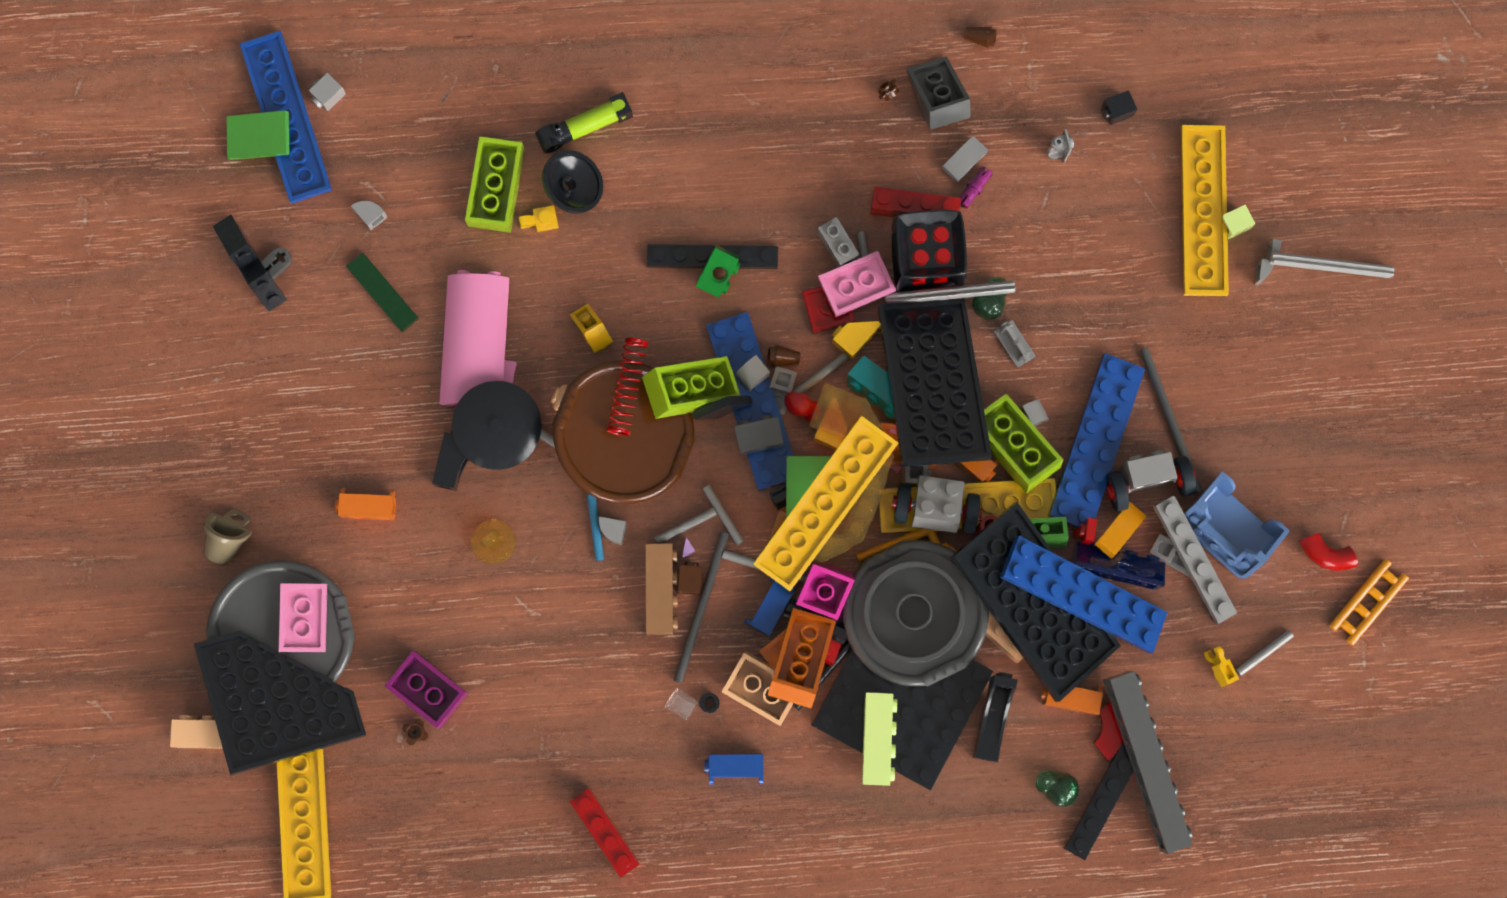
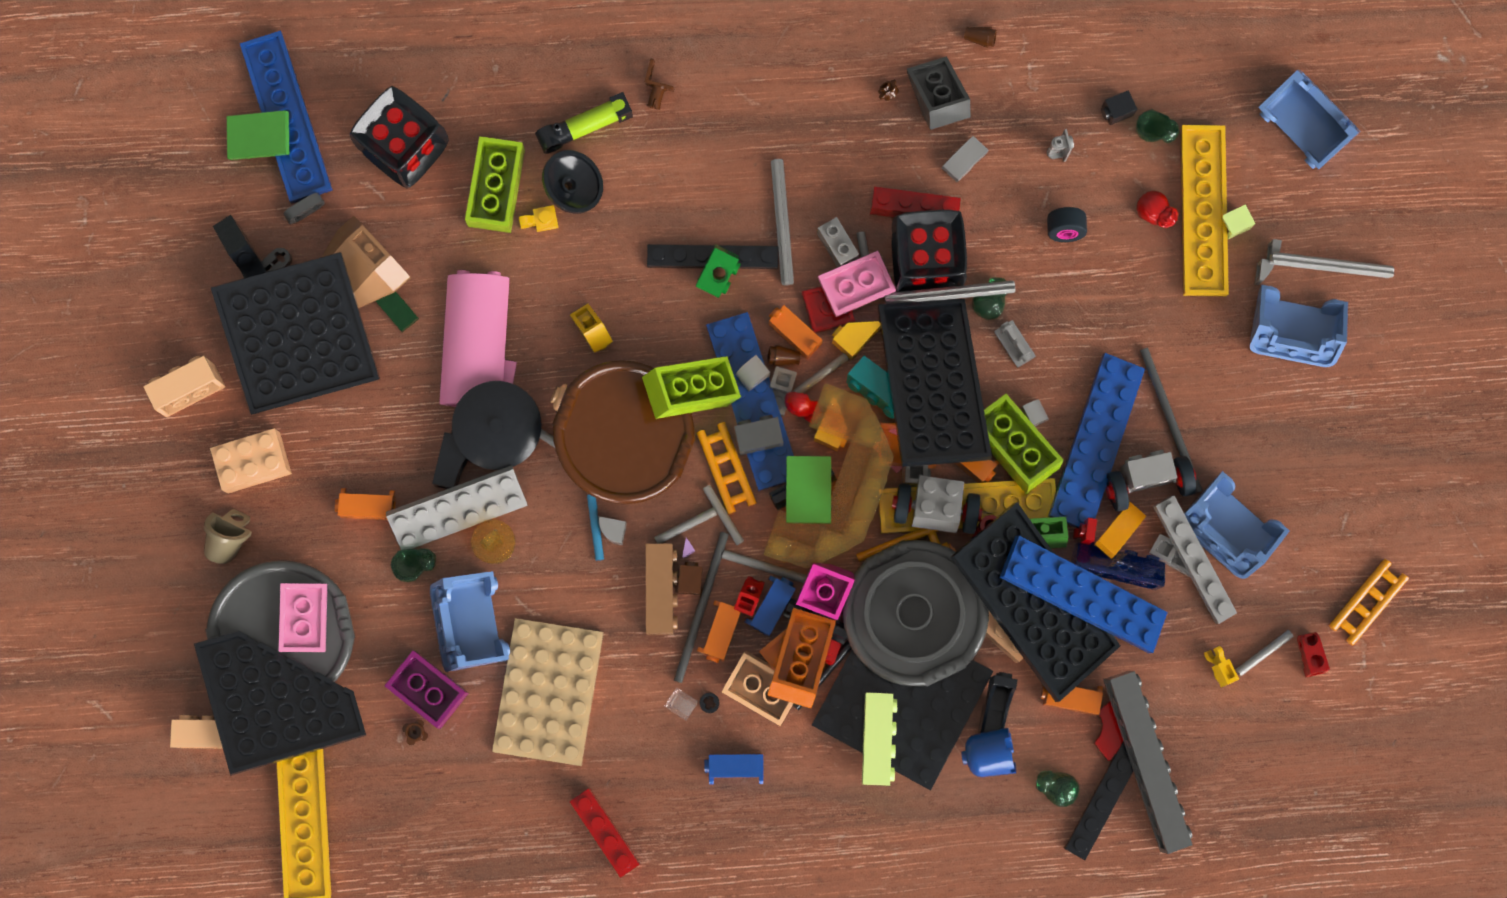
light grey brick [309,73,346,111] -> none
light grey brick [351,201,388,231] -> none
red piece [606,337,649,436] -> none
black tile [692,395,753,420] -> none
yellow plate [753,416,898,591] -> none
magenta pin [959,166,993,209] -> none
red cylinder [1299,533,1358,571] -> none
none -> light nougat brick [143,356,226,417]
none -> light nougat brick [210,428,292,494]
none -> black plate [211,252,380,415]
none -> dark grey beam [283,193,325,224]
none -> medium nougat wedge [322,216,411,308]
none -> black piece [350,86,449,189]
none -> light grey plate [386,465,528,552]
none -> clear green hair [391,548,436,582]
none -> medium blue windscreen [430,571,510,672]
none -> tan plate [492,618,604,766]
none -> reddish brown bracket [644,58,675,110]
none -> light orange bar [696,422,757,515]
none -> orange brick [697,600,741,663]
none -> red leg [734,576,765,617]
none -> orange brick [769,305,823,360]
none -> light grey axle [771,159,794,285]
none -> blue cylinder [961,728,1016,777]
none -> black wheel [1047,207,1087,242]
none -> clear green hair [1136,109,1180,143]
none -> red hair [1136,191,1178,228]
none -> medium blue windscreen [1250,285,1348,367]
none -> medium blue windscreen [1258,70,1361,169]
none -> red leg [1297,632,1330,678]

